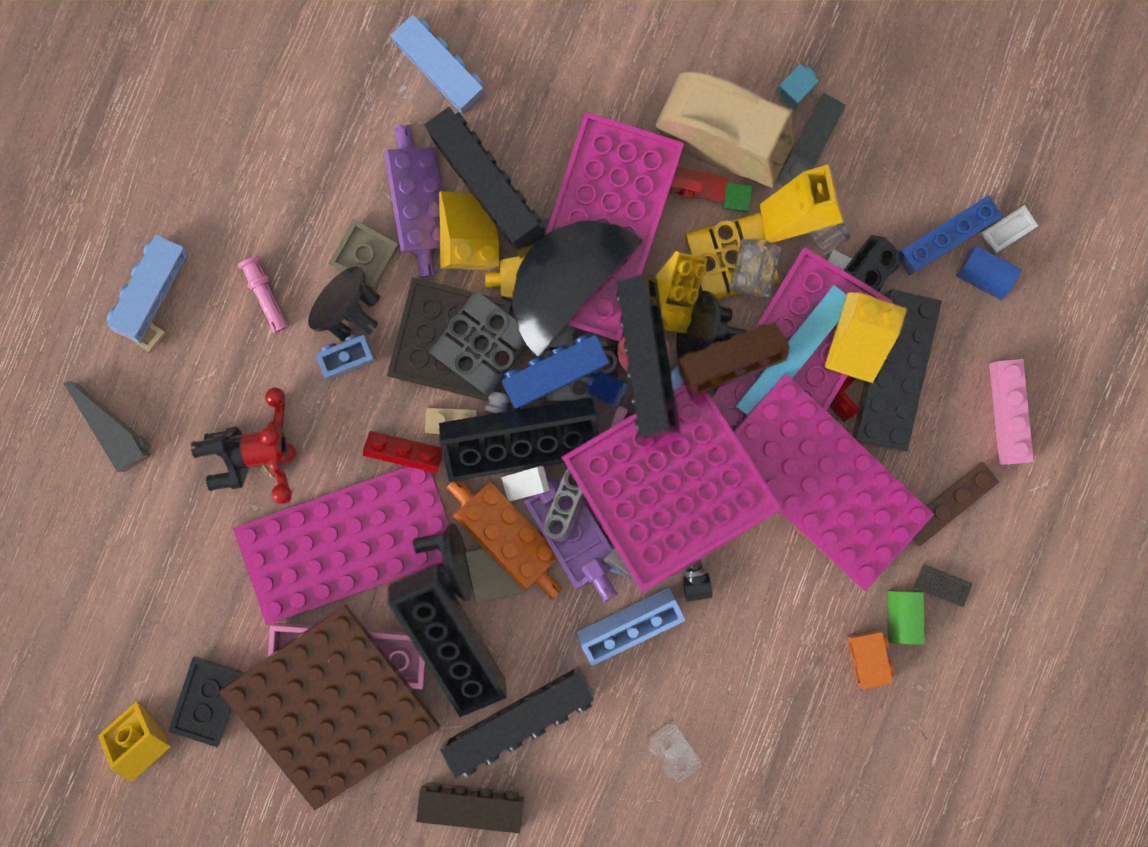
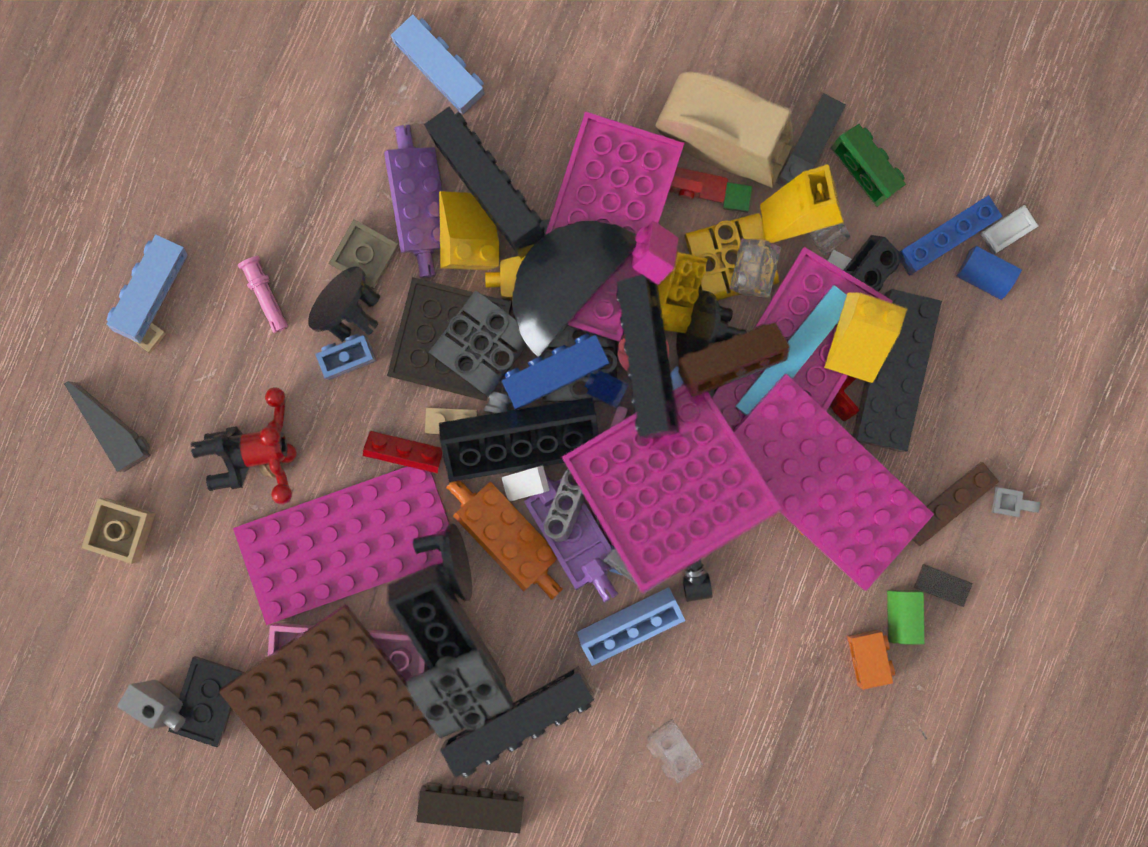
yellow slope [98,701,171,782] -> none
dark tan tile [465,548,527,603] -> none
medium azure brick [776,64,819,109] -> none
bright pink brick [989,359,1034,465] -> none
none -> tan brick [82,498,156,564]
none -> light grey torso [117,680,186,732]
none -> dark grey connector [407,648,513,738]
none -> dark pink brick [632,221,678,284]
none -> green slope [831,124,906,207]
none -> light grey plate [991,487,1040,517]

